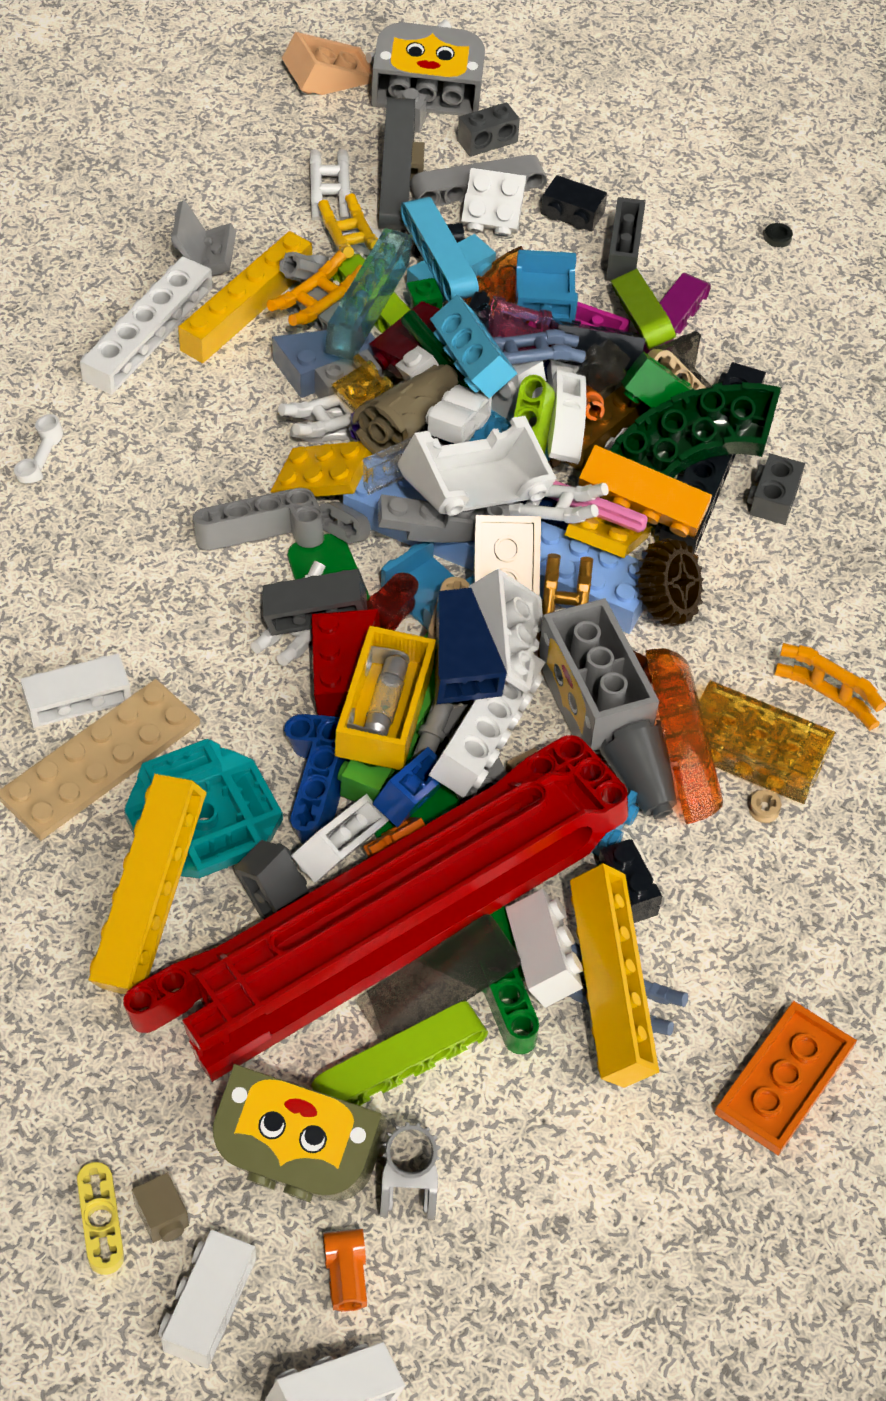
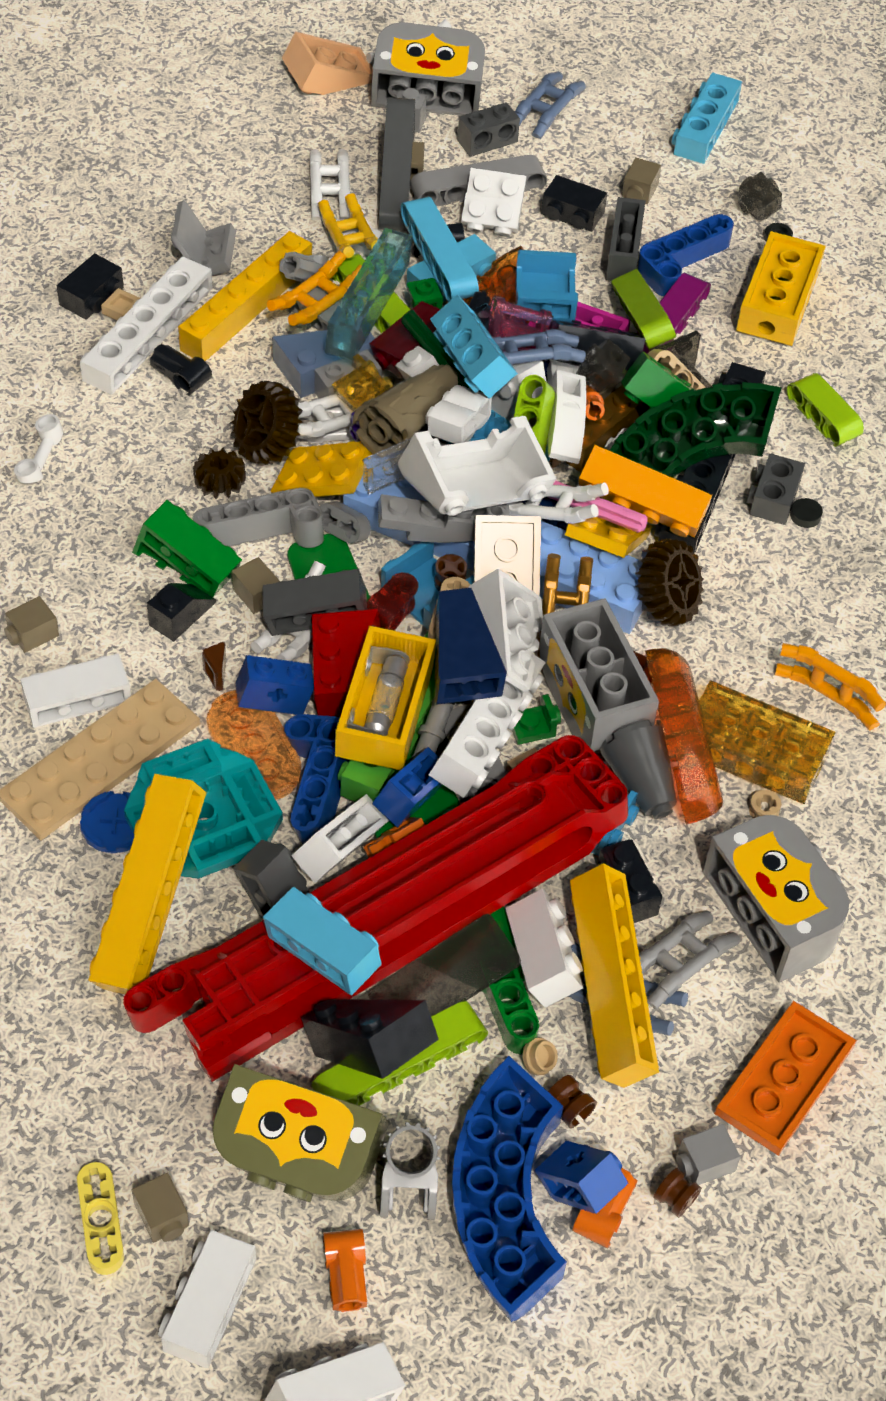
none -> dark tan brick [4,596,59,653]
none -> black brick [56,253,124,320]
none -> blue tile [80,791,134,854]
none -> tan plate [101,288,141,320]
none -> green wedge [132,500,242,597]
none -> black slope [147,583,217,642]
none -> black piece [150,343,212,396]
none -> dark brown gear [193,447,246,499]
none -> reddish brown slope [202,642,226,691]
none -> clear orange tile [206,690,301,800]
none -> dark brown gear [230,380,303,465]
none -> dark tan brick [232,557,280,614]
none -> blue brick [236,655,314,715]
none -> medium azure brick [263,887,382,996]
none -> black wedge [301,999,439,1079]
none -> reddish brown wheel [434,554,467,591]
none -> blue brick [452,1056,567,1322]
none -> green bracket [512,694,561,745]
none -> sand blue piece [515,71,586,139]
none -> tan plate [523,1038,558,1076]
none -> blue brick [535,1141,629,1214]
none -> reddish brown wheel [548,1075,597,1128]
none -> orange piece [572,1168,638,1249]
none -> dark tan brick [622,157,661,205]
none -> blue beam [637,214,734,297]
none -> light grey piece [639,911,740,1010]
none -> reddish brown wheel [653,1168,702,1218]
none -> medium azure brick [672,72,742,164]
none -> light grey brick [676,1124,741,1185]
none -> light grey brick [703,815,849,983]
none -> yellow brick [736,231,826,346]
none -> clear smoke brick [738,172,782,222]
none -> lime beam [787,373,864,447]
none -> pearl dark grey tile [790,498,823,528]

